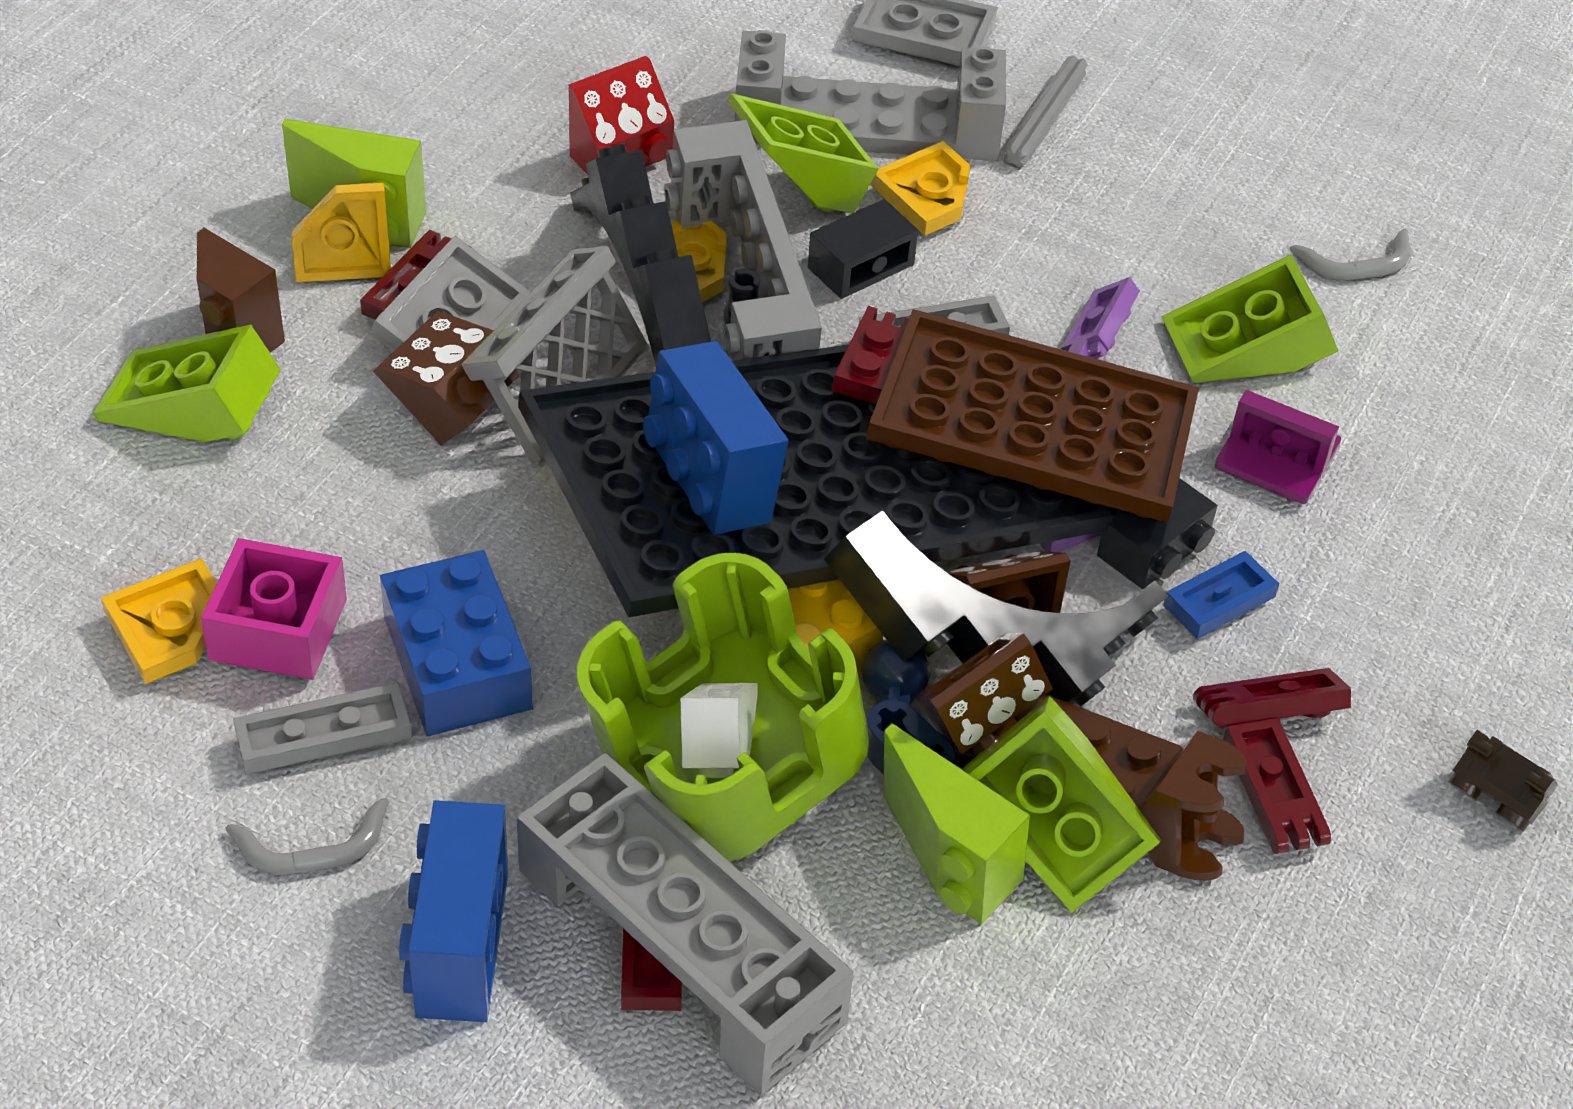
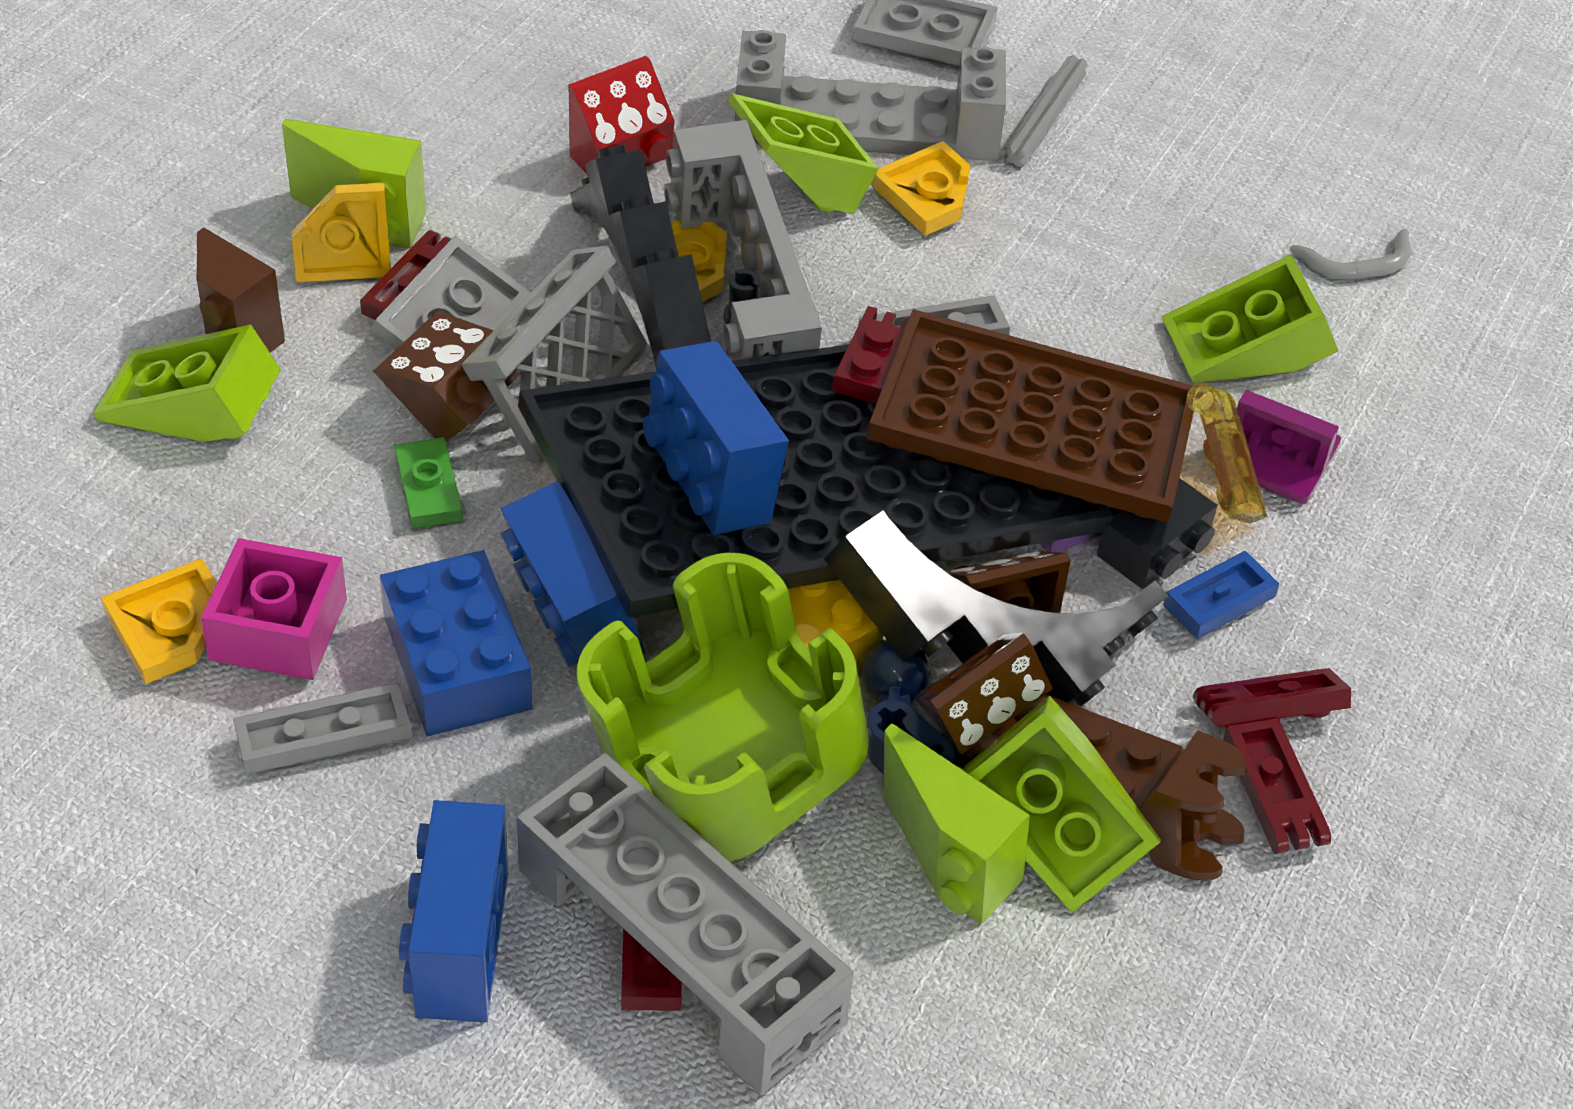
light grey animal [226,798,389,875] -> none
white slope [681,683,758,778] -> none
black brick [807,199,918,299] -> none
medium lavender hinge [1061,277,1140,359] -> none
dark brown piece [1448,730,1558,832] -> none
none -> bright green plate [394,437,463,530]
none -> blue brick [500,481,645,668]
none -> clear yellow plate [1187,383,1268,524]

